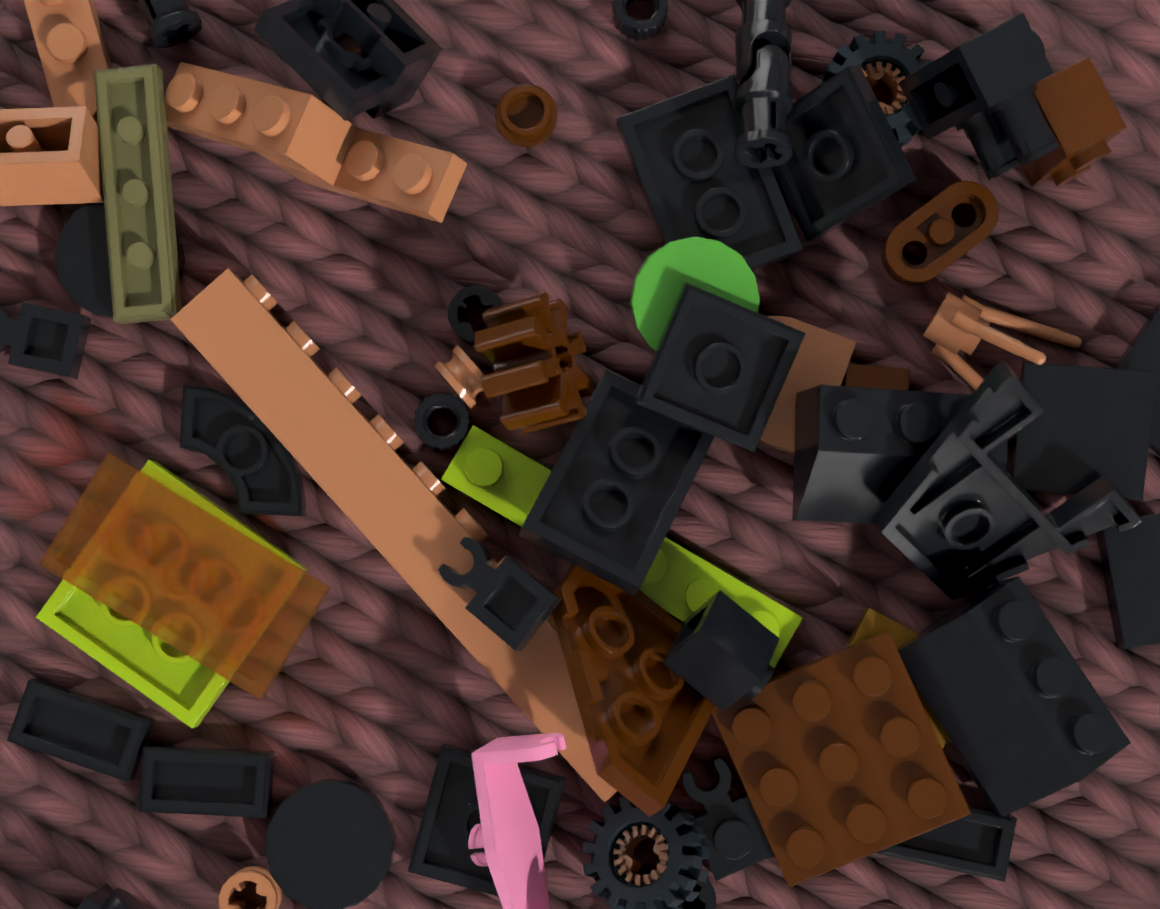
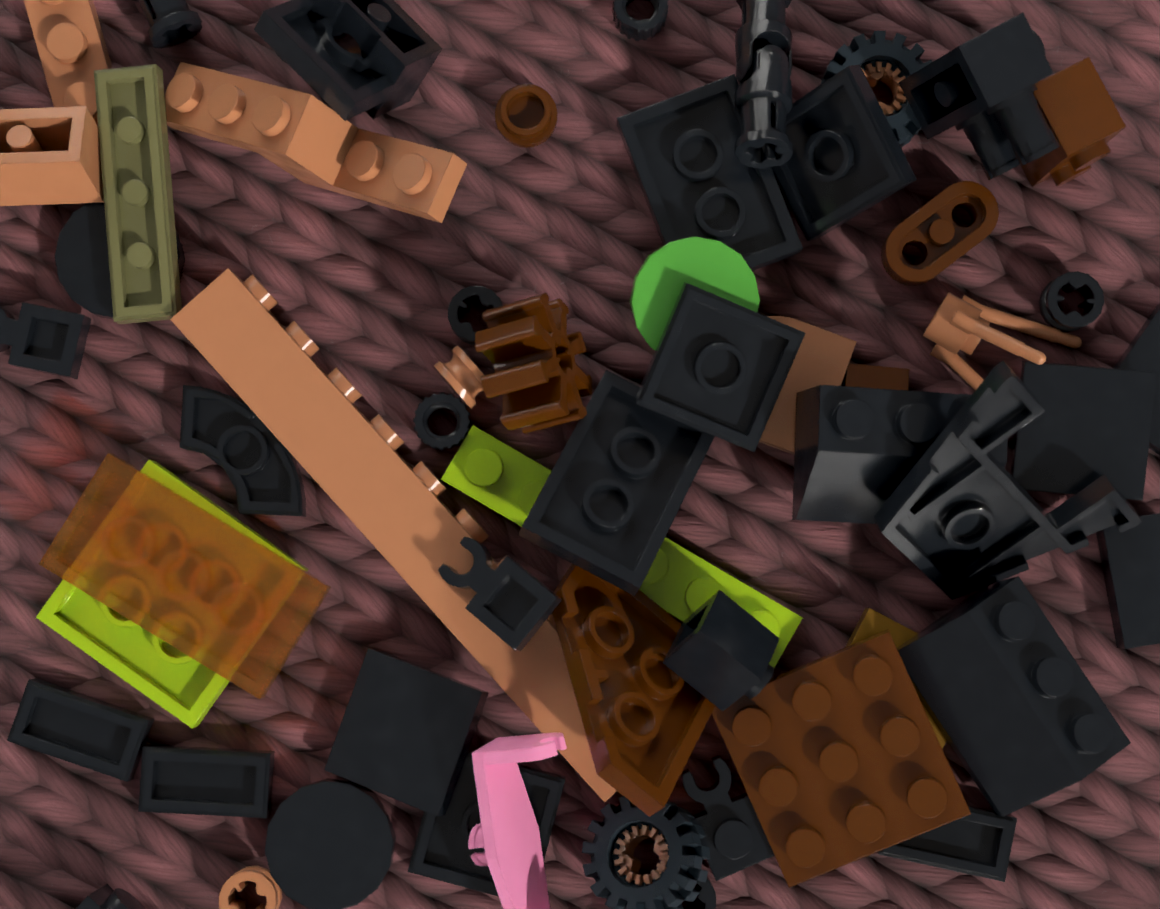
none -> black tile [324,648,489,817]
none -> black bush [1039,271,1104,332]

